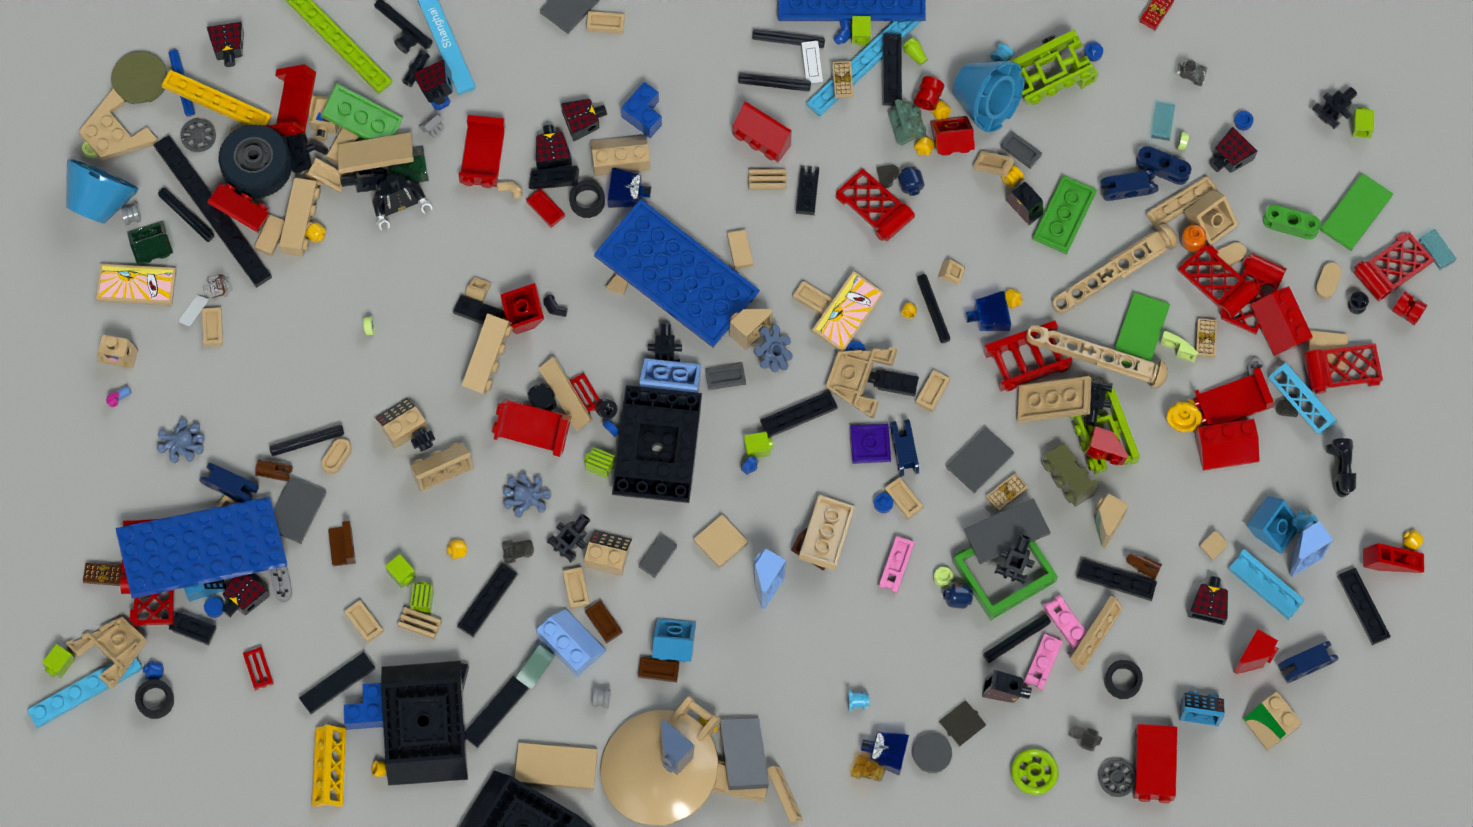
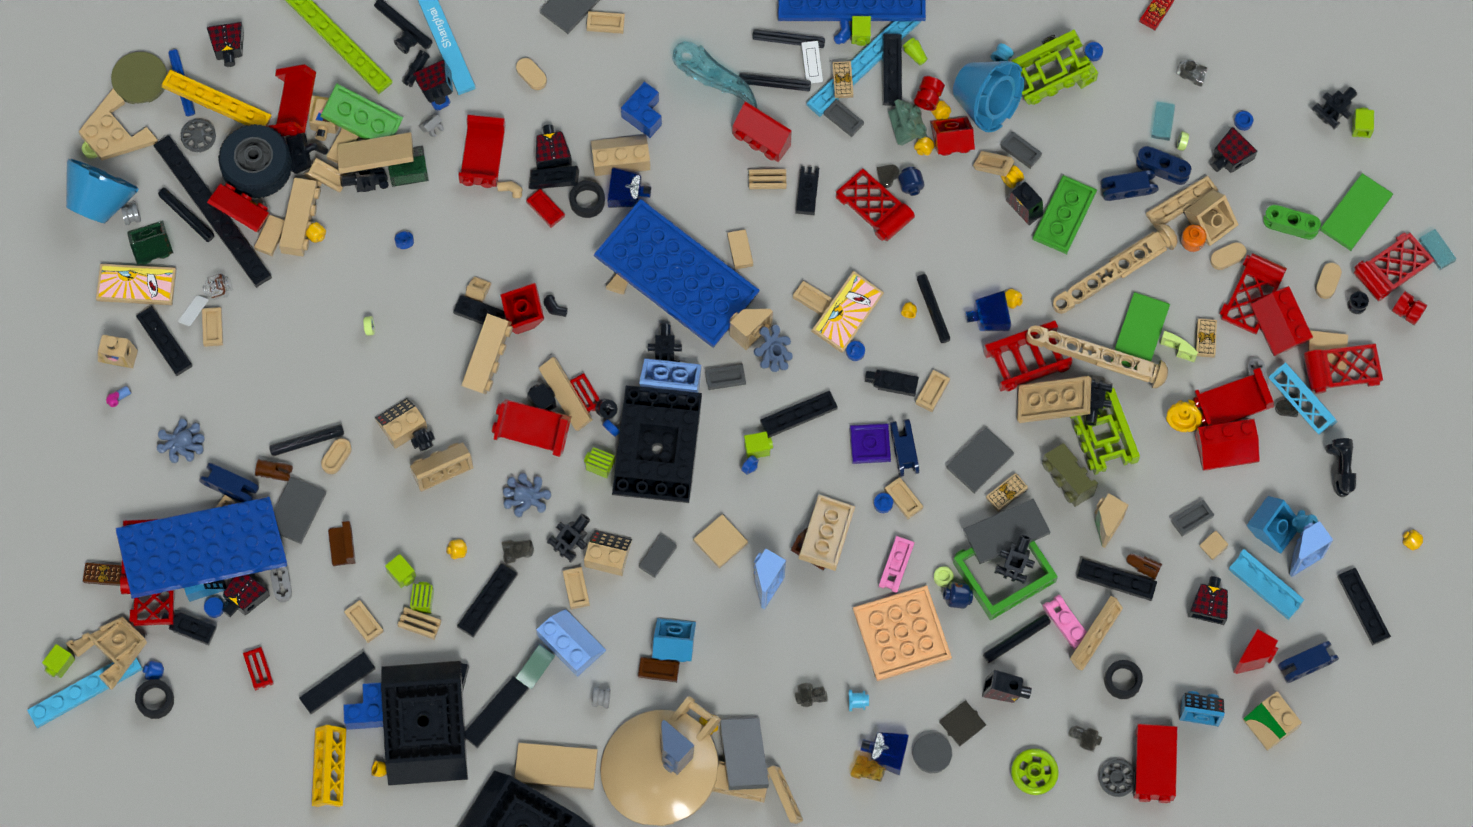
black torso [372,174,432,230] -> none
black torso [561,99,607,142] -> none
reddish brown tile [585,600,623,644] -> none
tan wing [826,347,898,419] -> none
tan slope [938,259,965,284] -> none
bright pink plate [1024,634,1063,690] -> none
slope [1086,426,1128,466] -> none
red piece [1178,245,1259,319] -> none
red slope [1363,543,1424,573] -> none
none -> black tile [136,306,193,377]
none -> blue tile [394,231,414,249]
none -> tan tile [516,58,547,90]
none -> clear light blue animal [672,42,757,108]
none -> clear smoke plate [795,683,828,707]
none -> dark grey tile [824,99,864,137]
none -> light nougat tile [853,585,952,681]
none -> dark grey tile [1171,499,1214,537]

